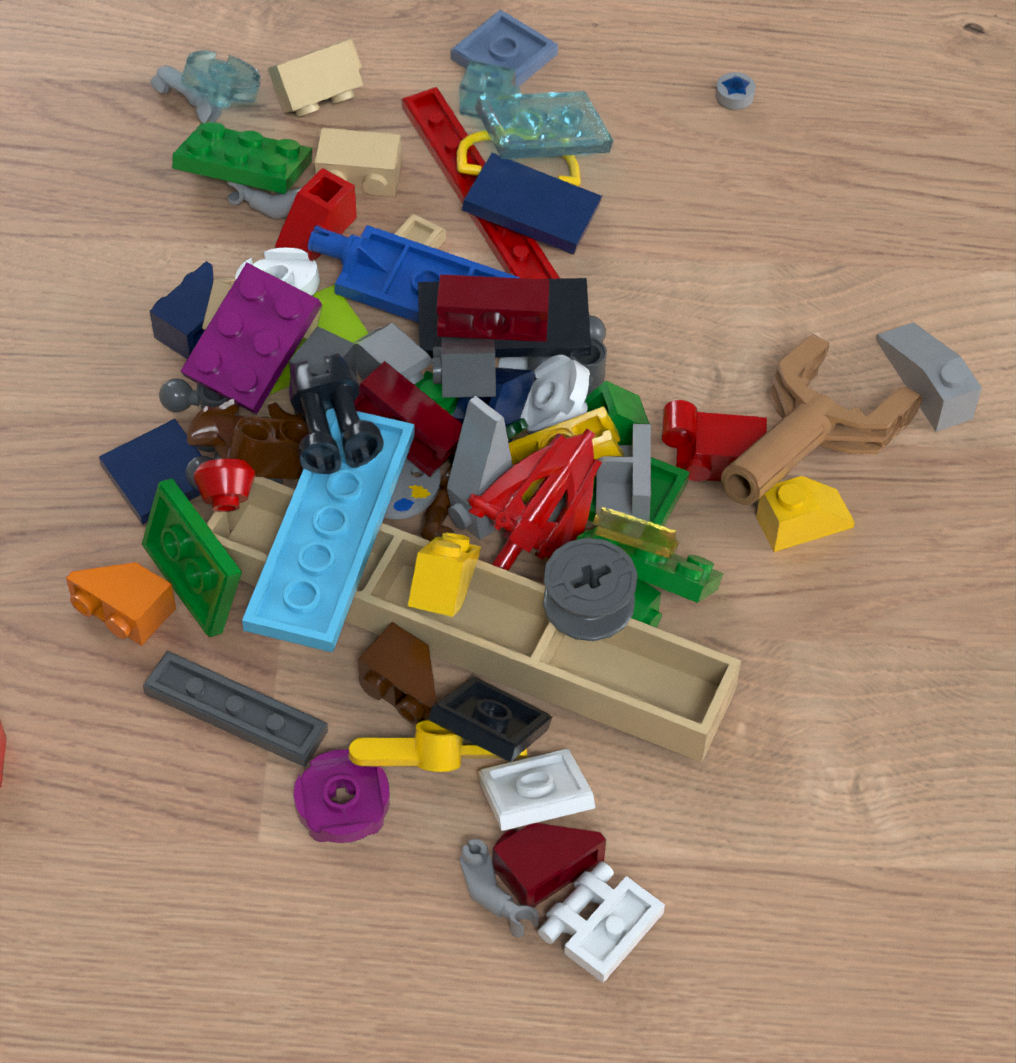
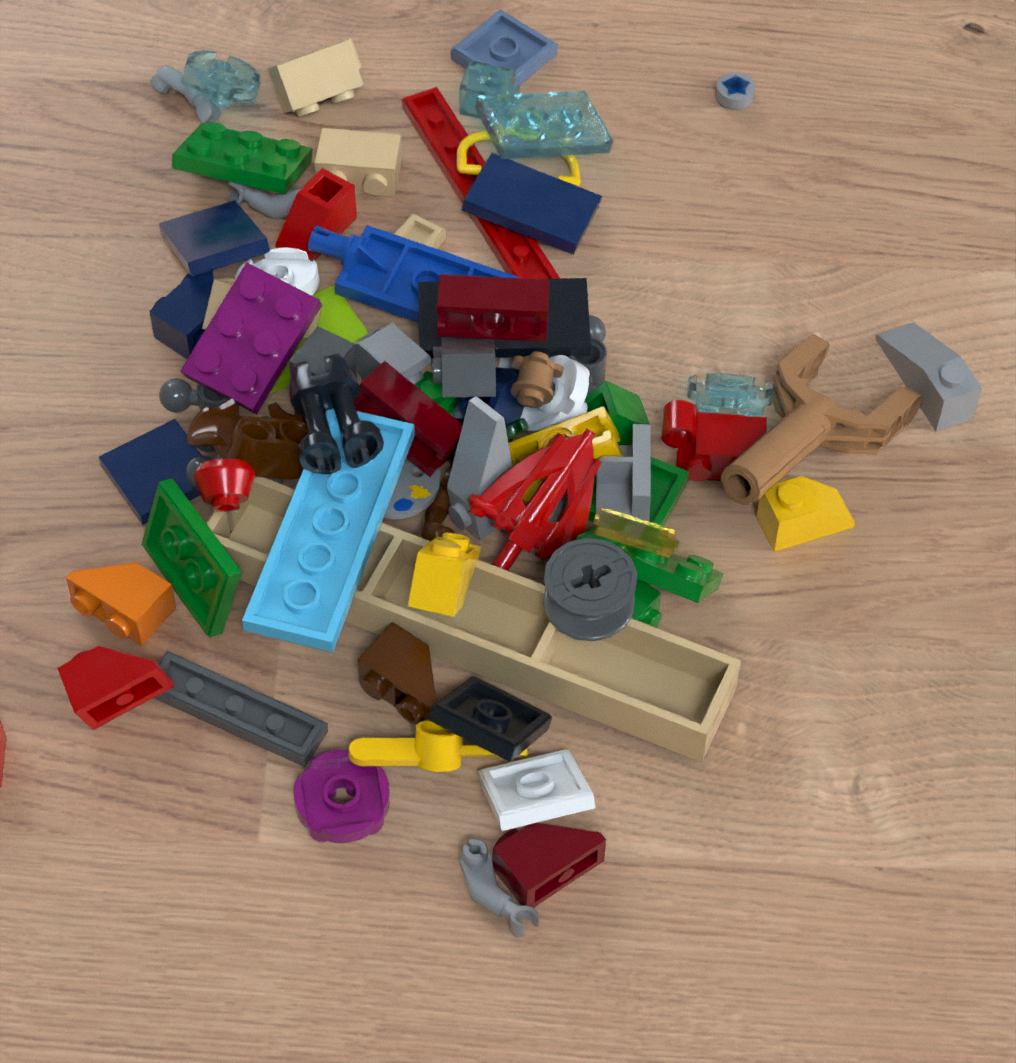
white plate [538,861,665,983] -> none
none -> red slope [57,646,175,730]
none -> dark blue tile [158,200,270,276]
none -> medium nougat brick [510,352,564,408]
none -> clear light blue plate [687,373,774,417]

